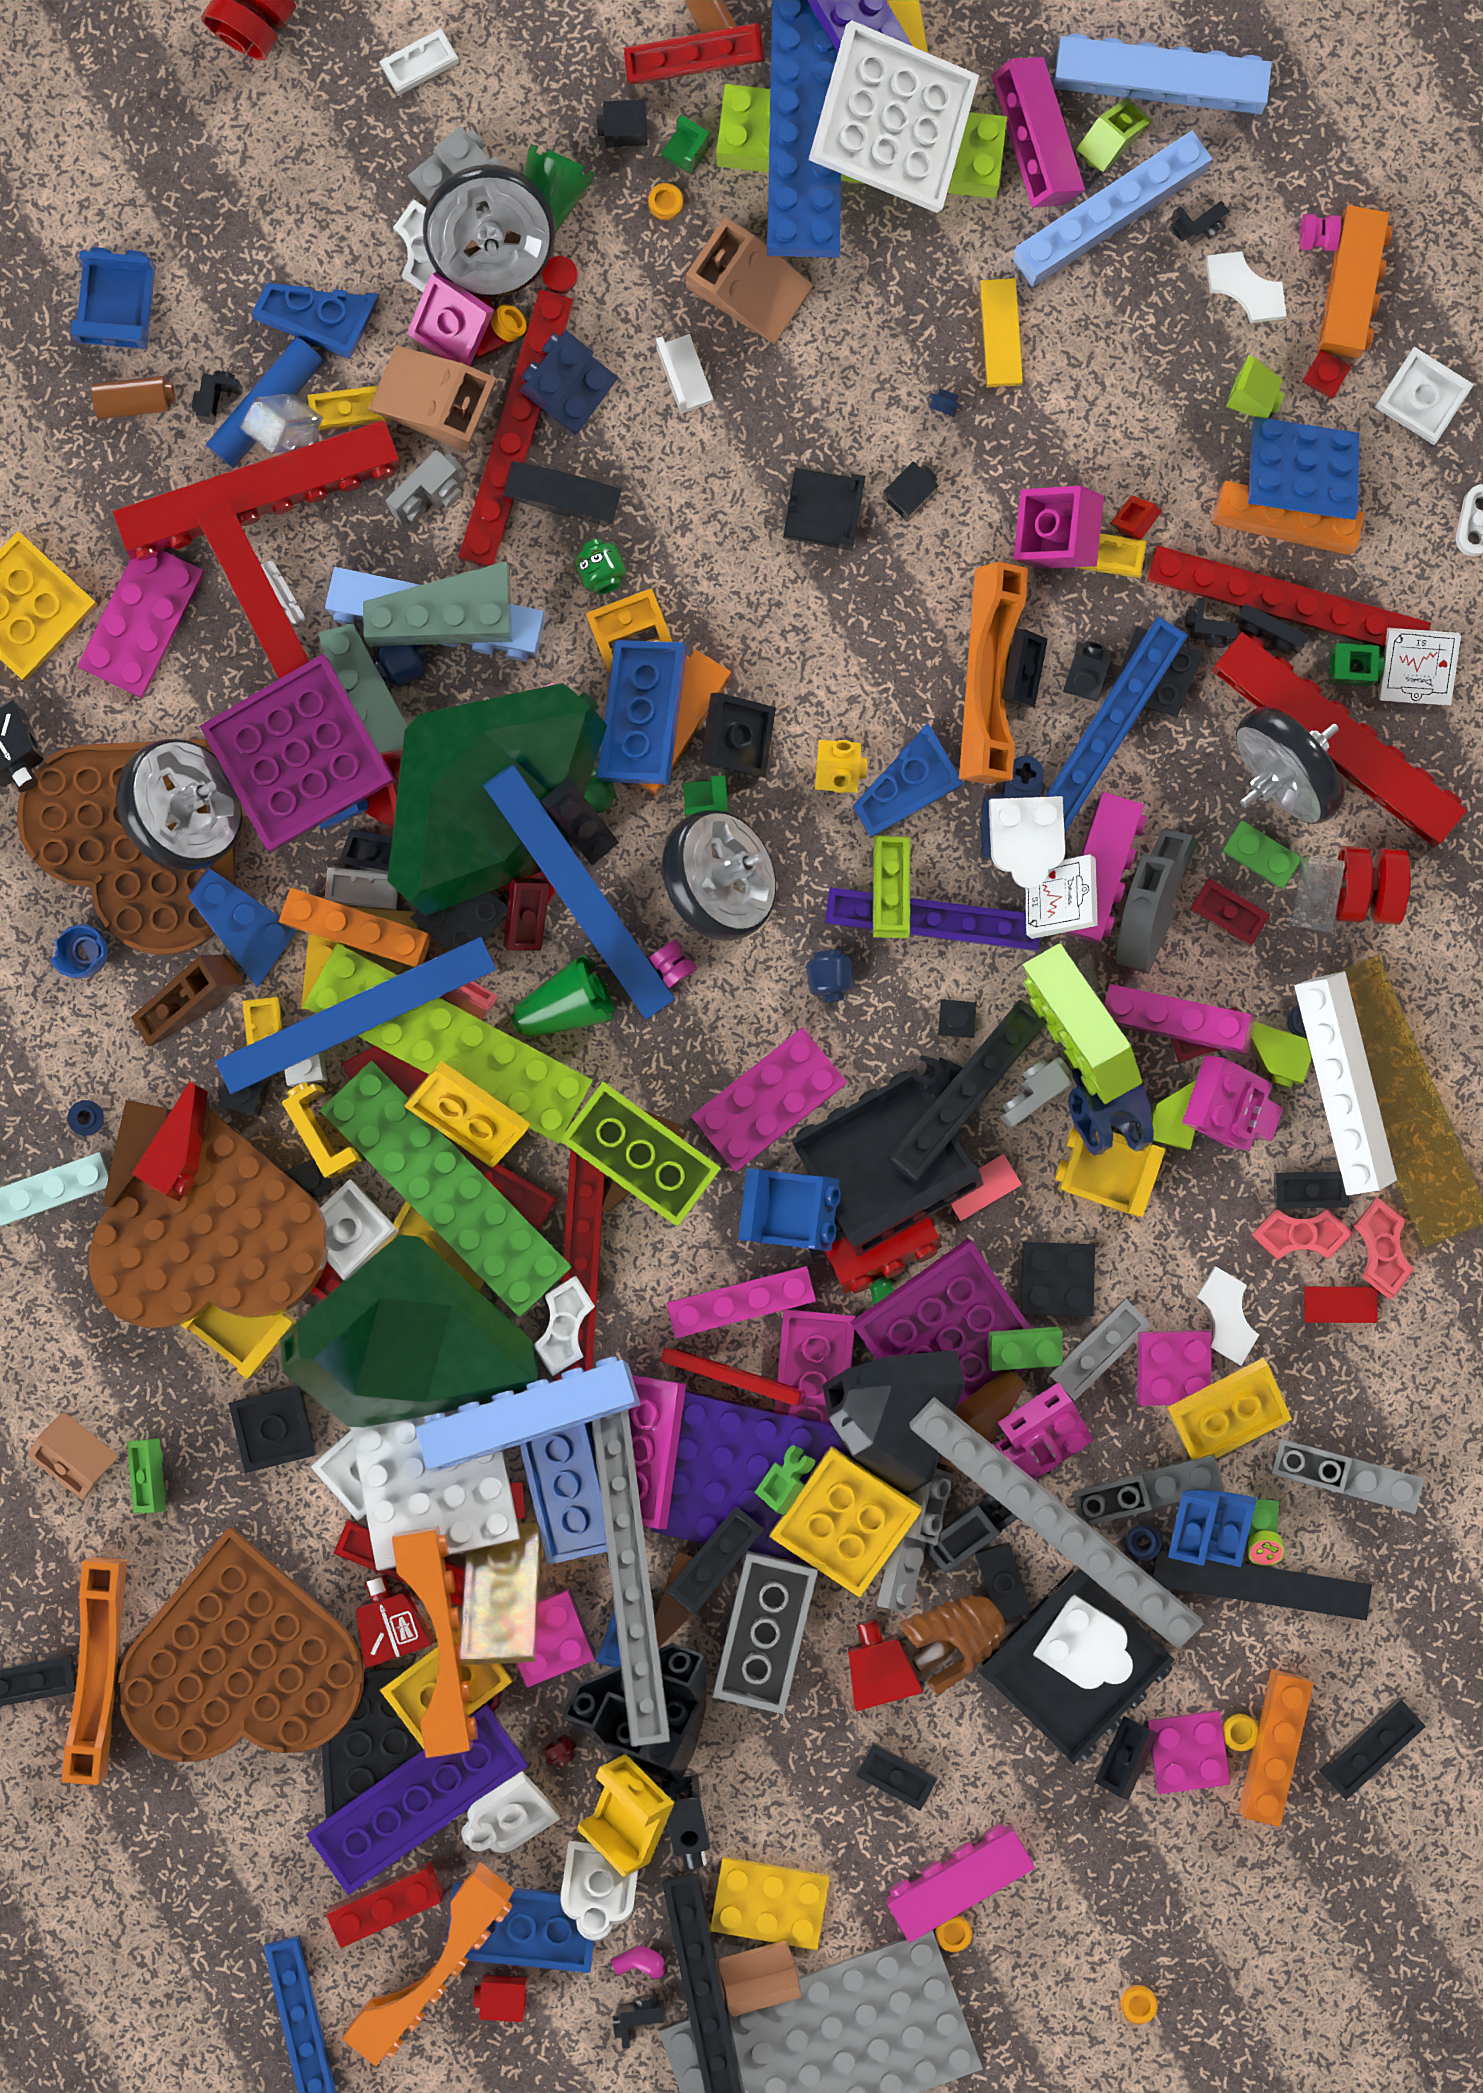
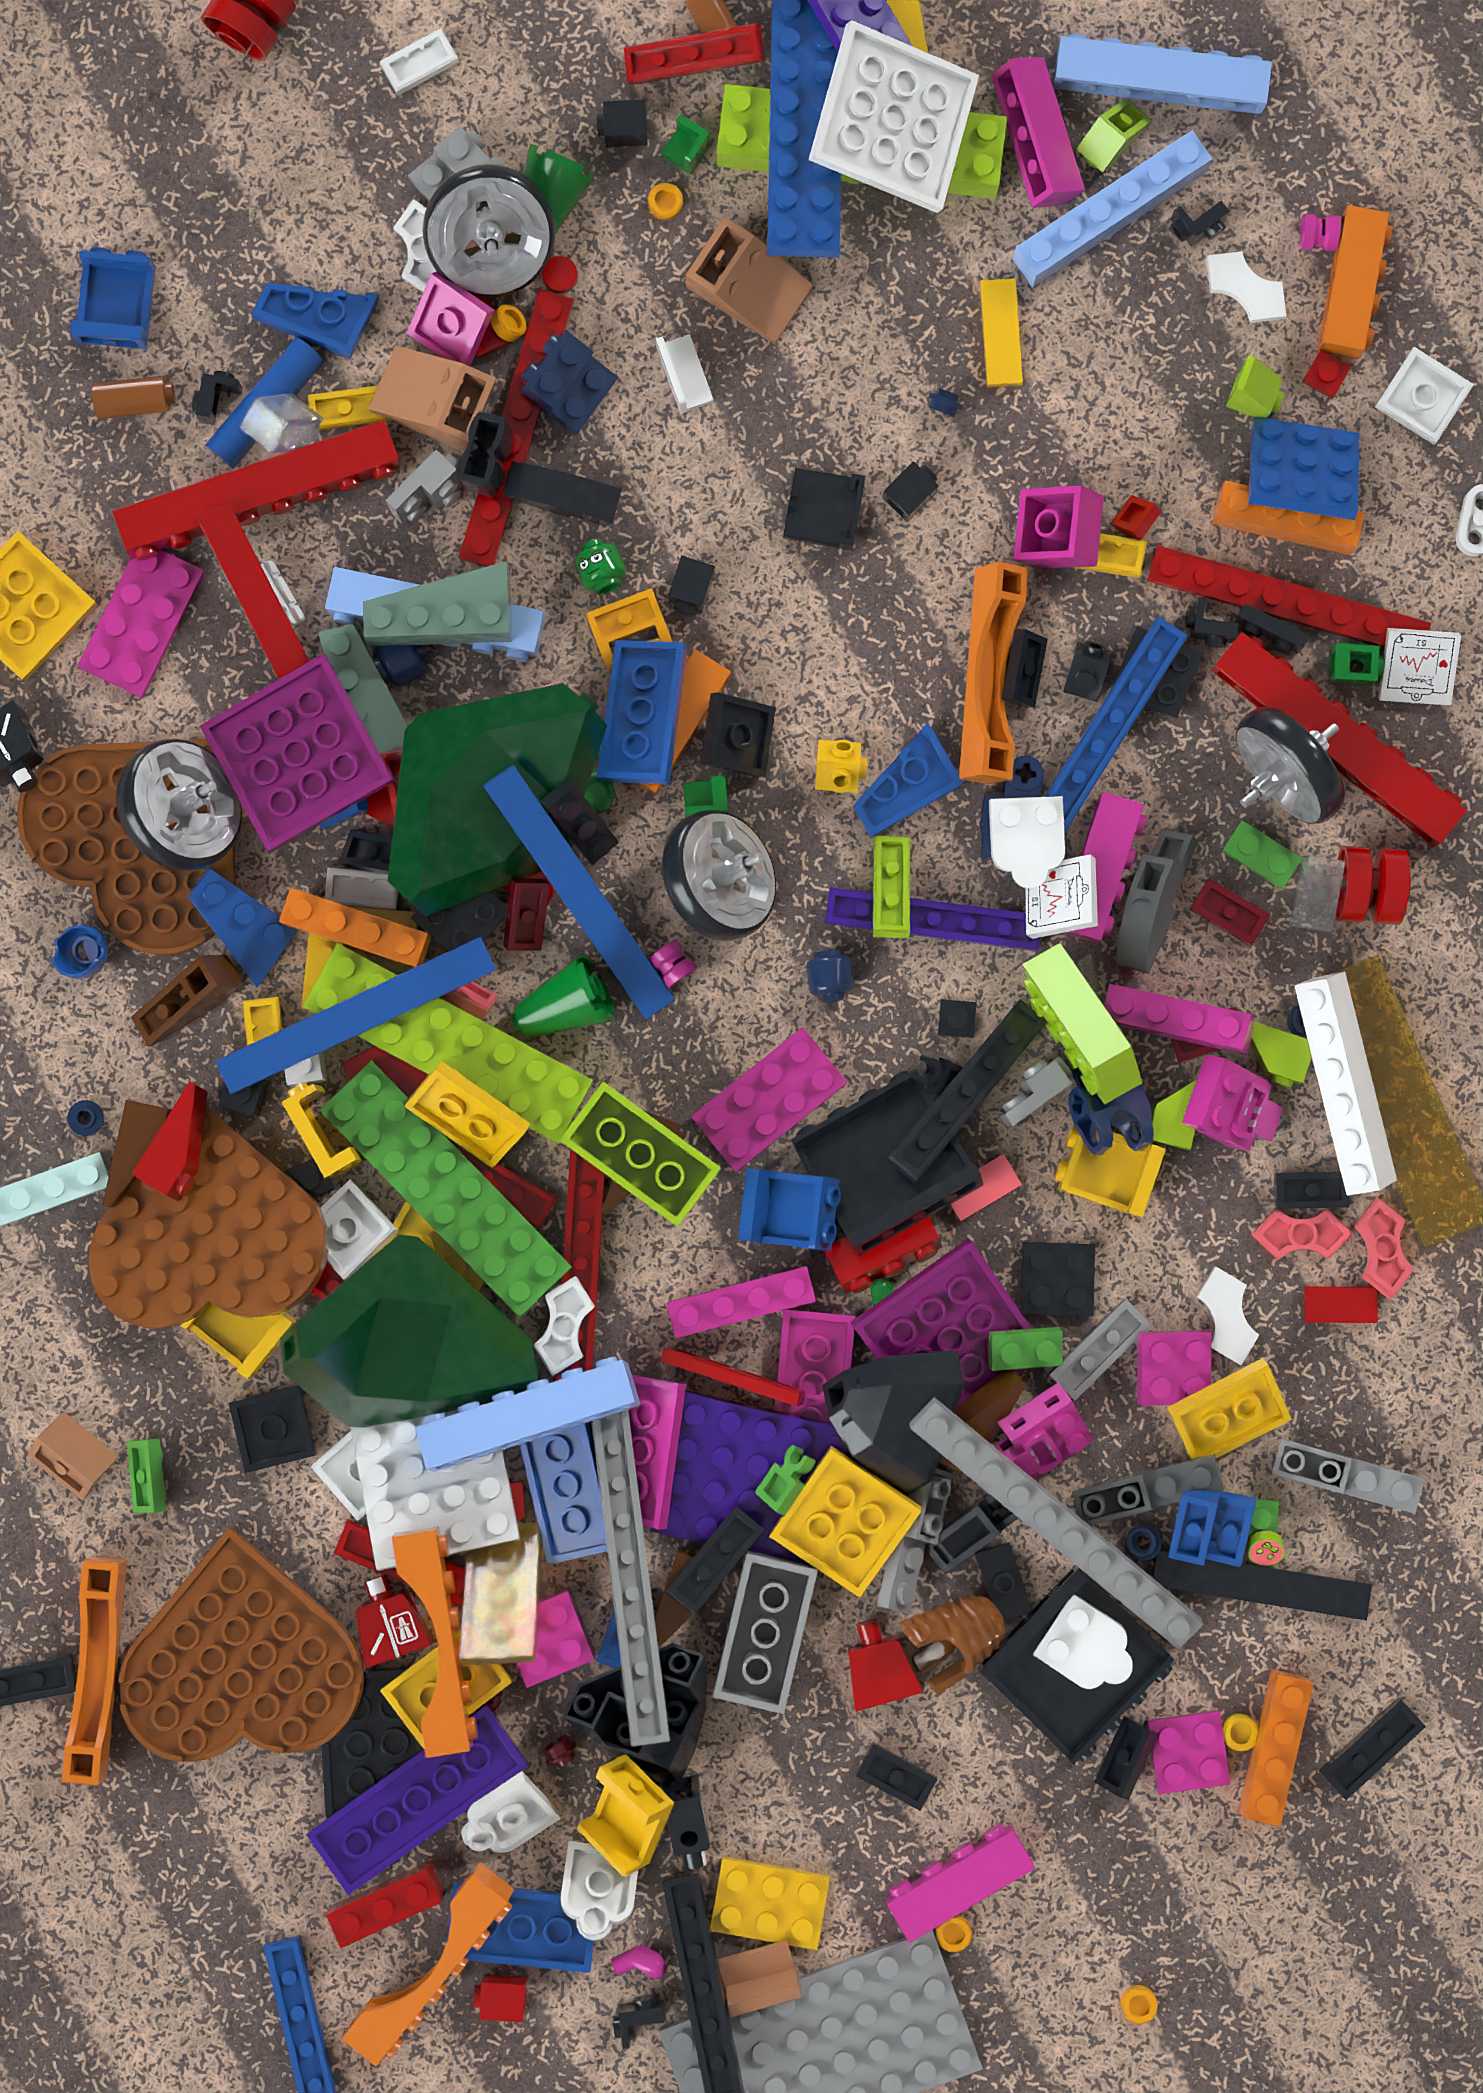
none -> black brick [458,411,513,497]
none -> black brick [668,555,716,615]

